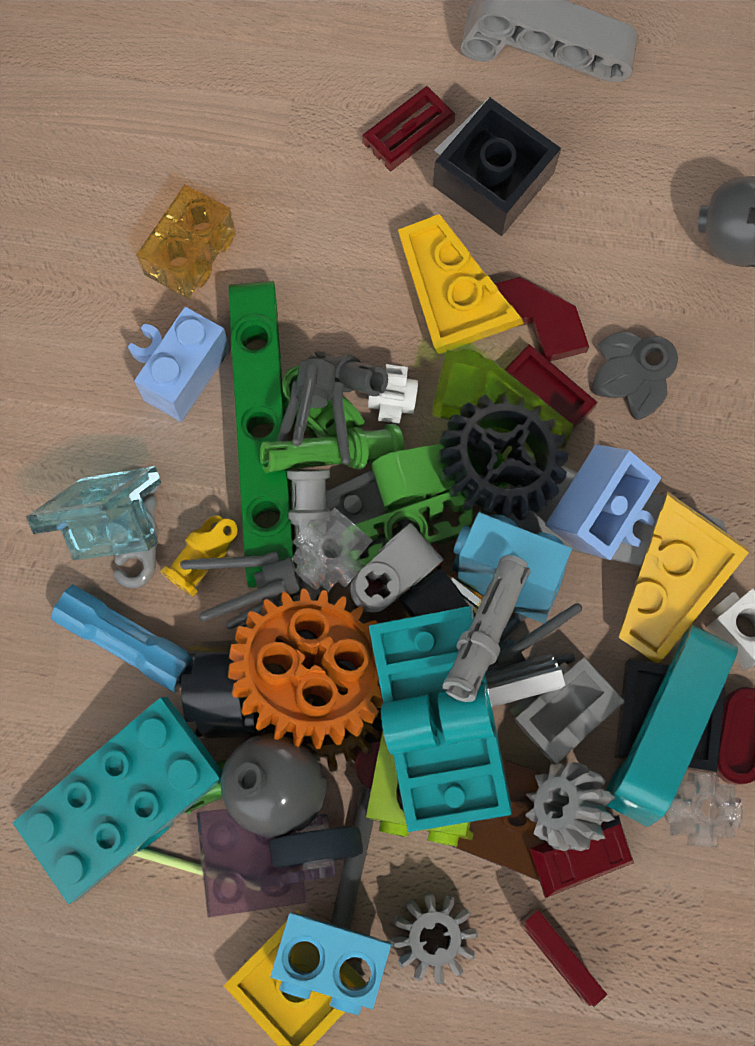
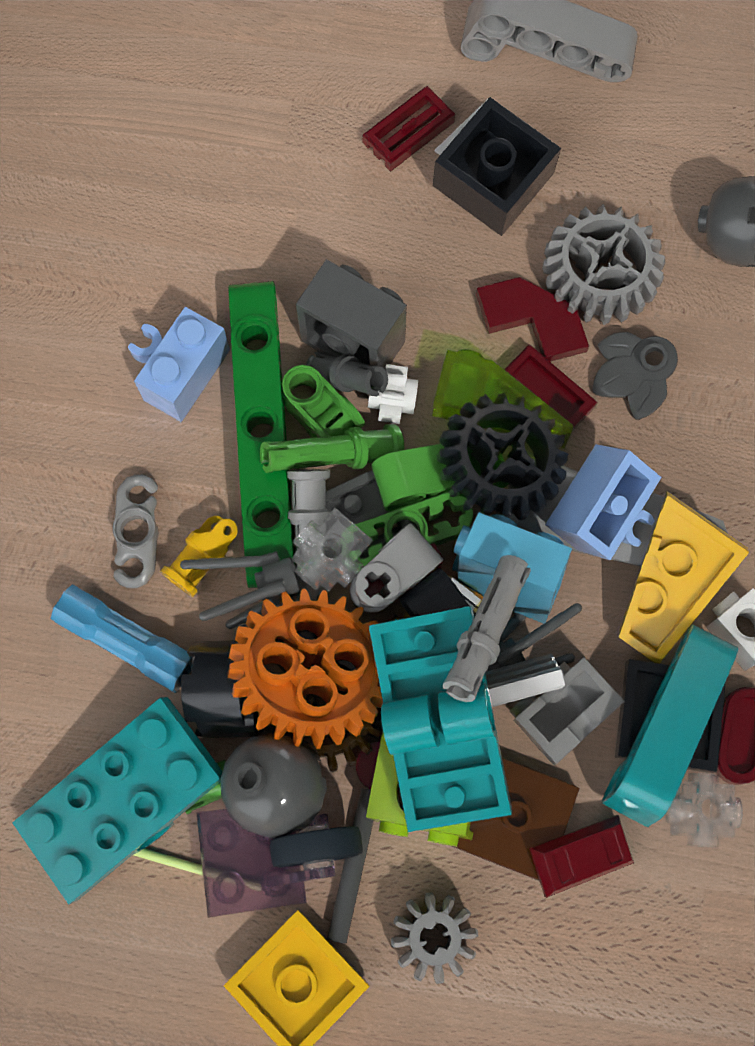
clear light blue bracket [26,466,162,560] -> none
clear yellow brick [136,184,236,299] -> none
medium azure brick [270,912,391,1015] -> none
dark grey plant [277,359,351,465] -> none
yellow wing [398,214,524,355] -> none
dark red tile [519,909,608,1007] -> none
light grey gear [525,762,615,851] -> none
none -> dark grey brick [296,259,407,370]
none -> light grey gear [542,204,665,325]

